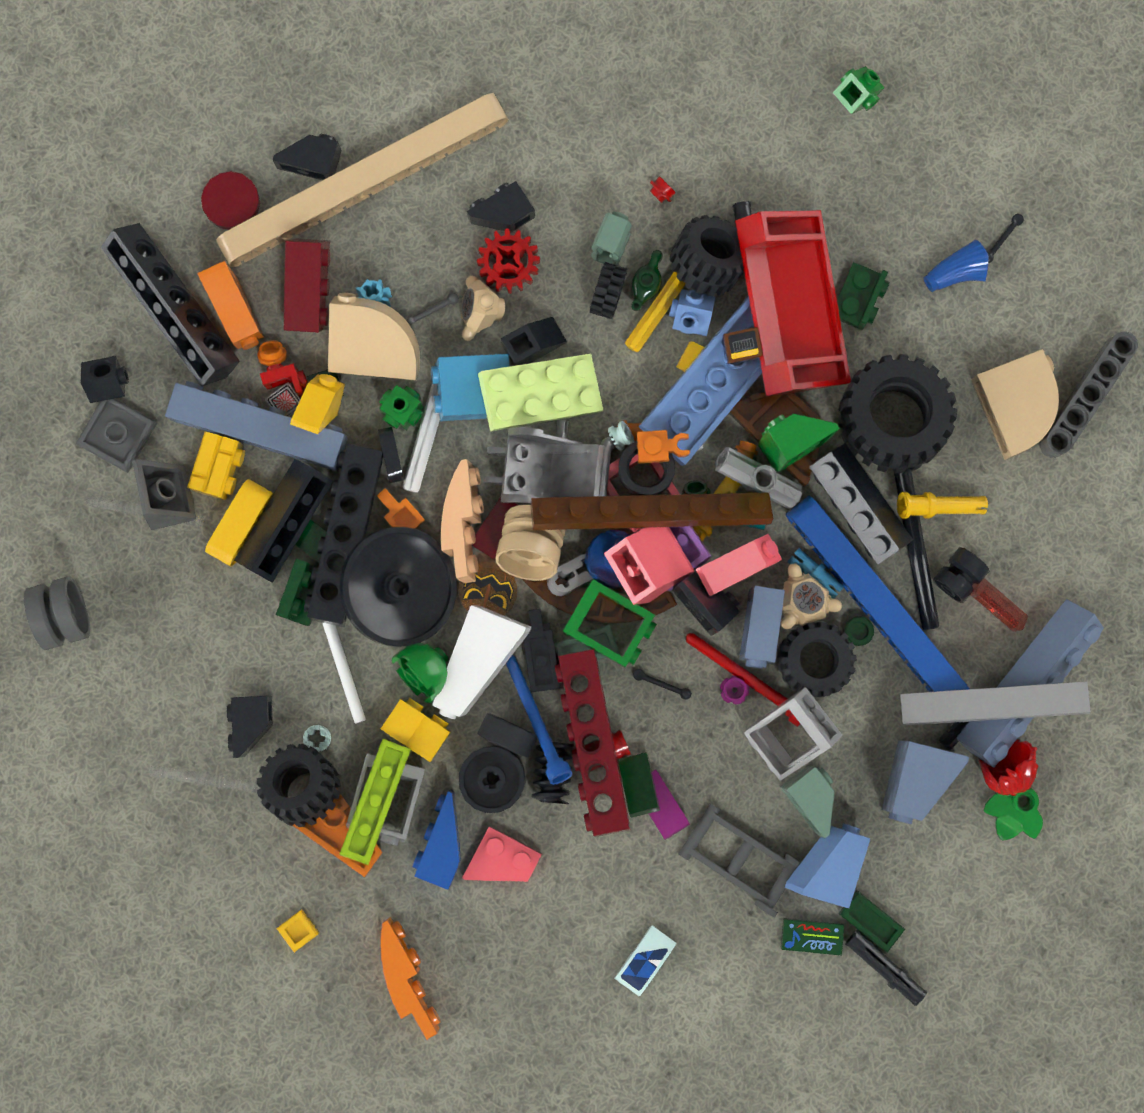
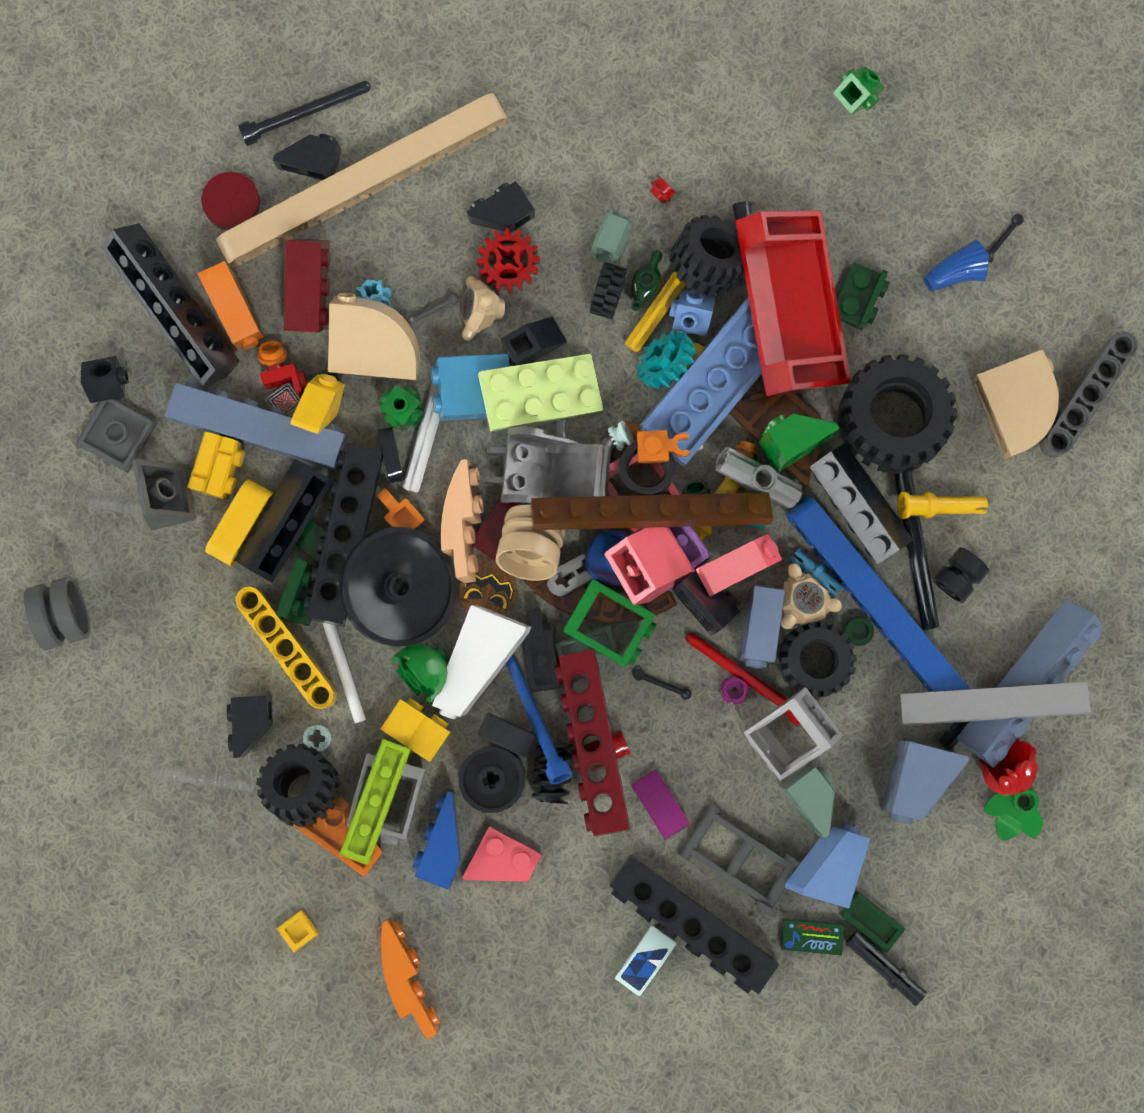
dark green tile [618,752,660,818] -> none
slope [723,327,762,364] -> none
clear red slope [971,578,1028,632] -> none
none -> yellow beam [235,587,337,709]
none -> black piece [238,81,371,146]
none -> black brick [609,855,780,995]
none -> teal gear [636,330,697,390]

